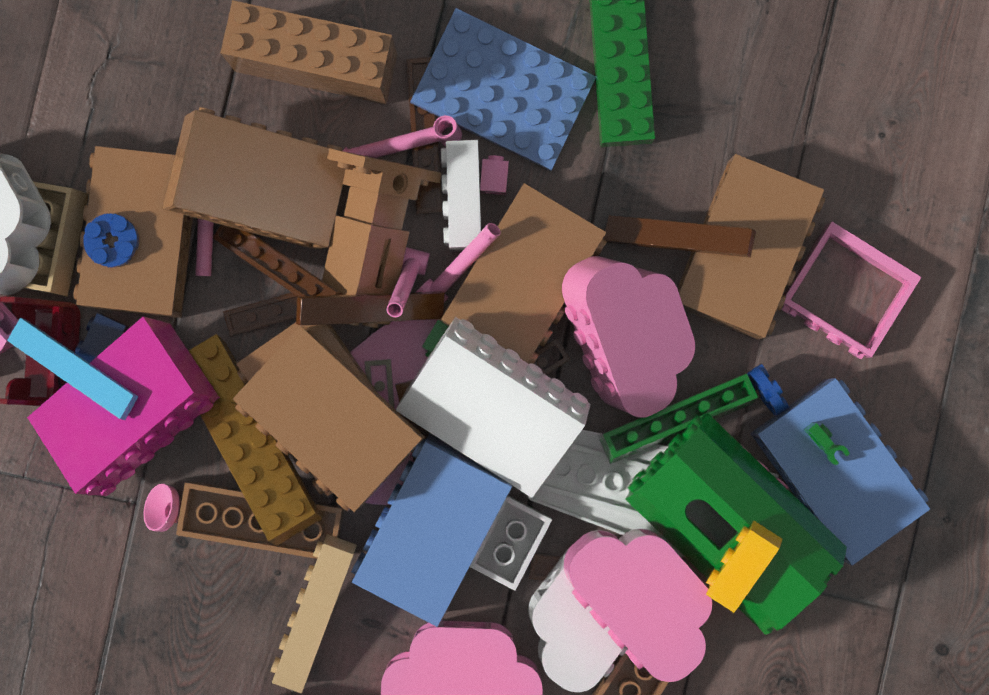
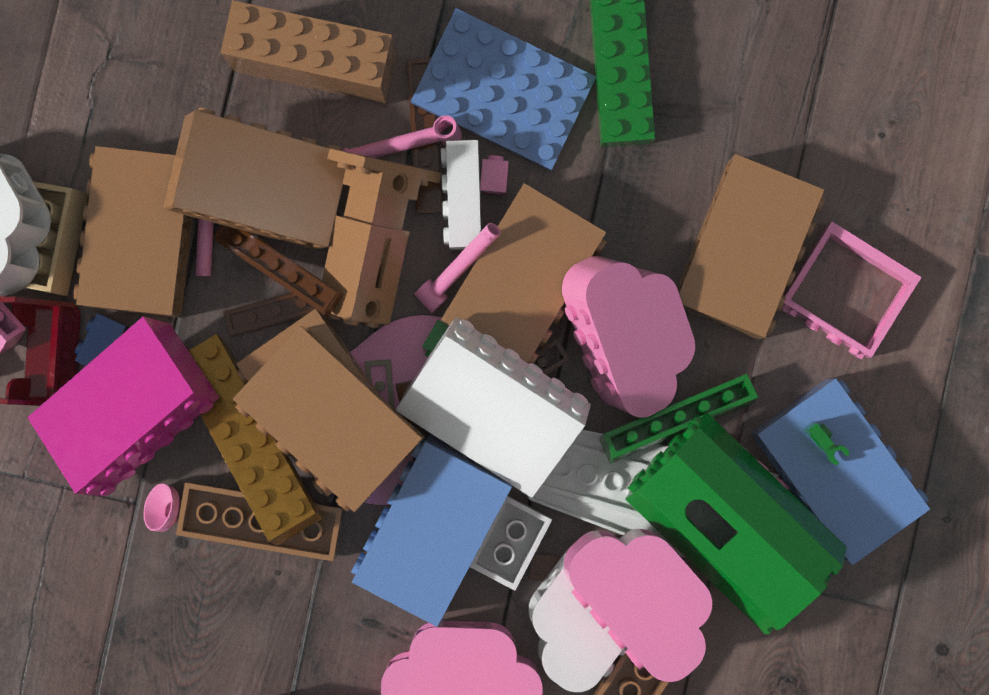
medium azure tile [7,318,139,420] -> none
blue plate [83,213,139,268] -> none
tan brick [270,534,357,694] -> none
reddish brown tile [296,291,445,326] -> none
bright pink piece [387,247,430,317] -> none
reddish brown tile [604,215,756,258] -> none
yellow brick [706,521,782,613] -> none
blue plate [747,364,790,416] -> none

